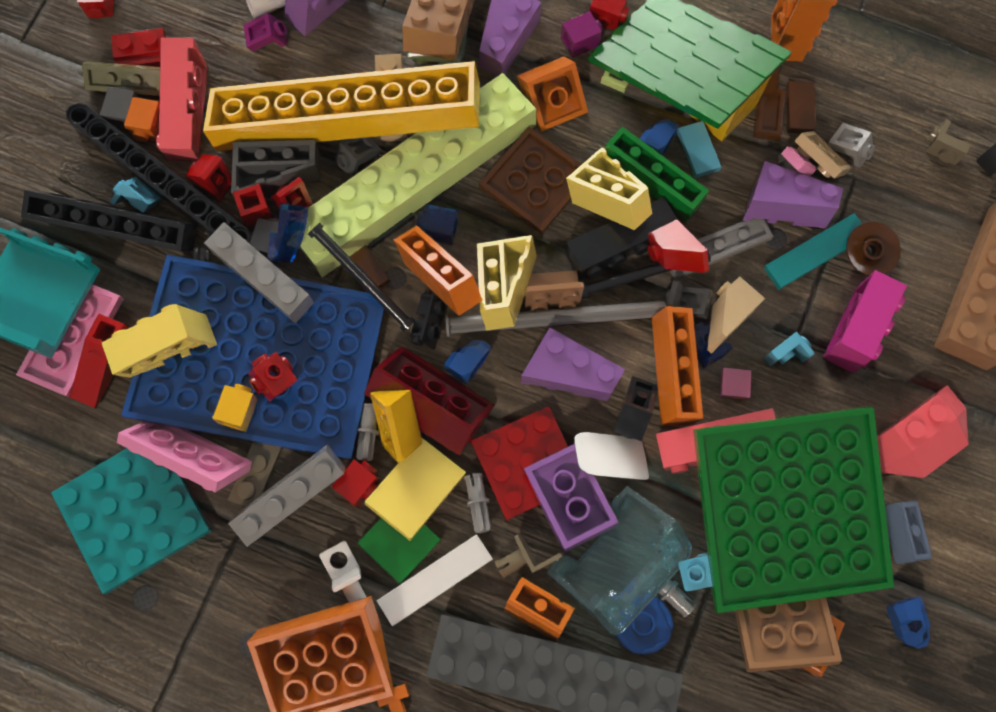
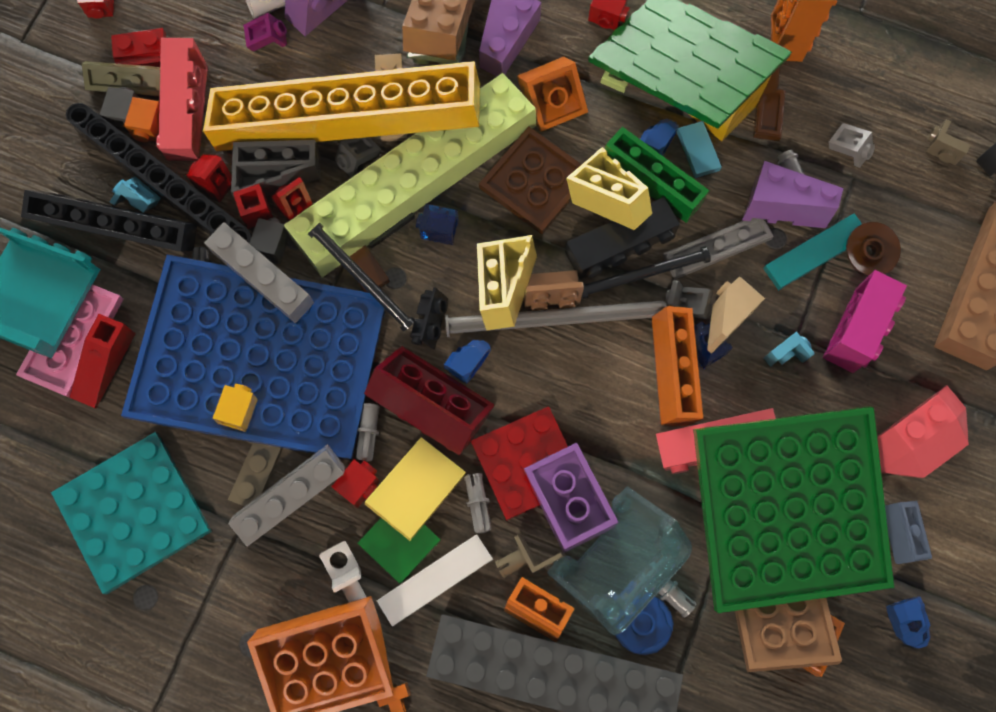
light yellow wedge [102,304,217,378] -> none
bright pink plate [117,421,252,492] -> none
red brick [248,352,298,402] -> none
clear blue slope [268,204,309,262] -> none
yellow slope [370,390,423,462] -> none
orange brick [394,225,483,316] -> none
medium lavender wedge [521,328,625,401] -> none
magenta brick [560,11,603,58] -> none
white sticker [574,432,649,480] -> none
black slope [614,376,658,441] -> none
red slope [647,220,709,273] -> none
medium azure bracket [678,553,712,591] -> none
bright pink tile [720,368,751,400] -> none
bright pink tile [781,146,817,176] -> none
reddish brown tile [786,81,816,133] -> none
tan plate [795,131,852,179] -> none

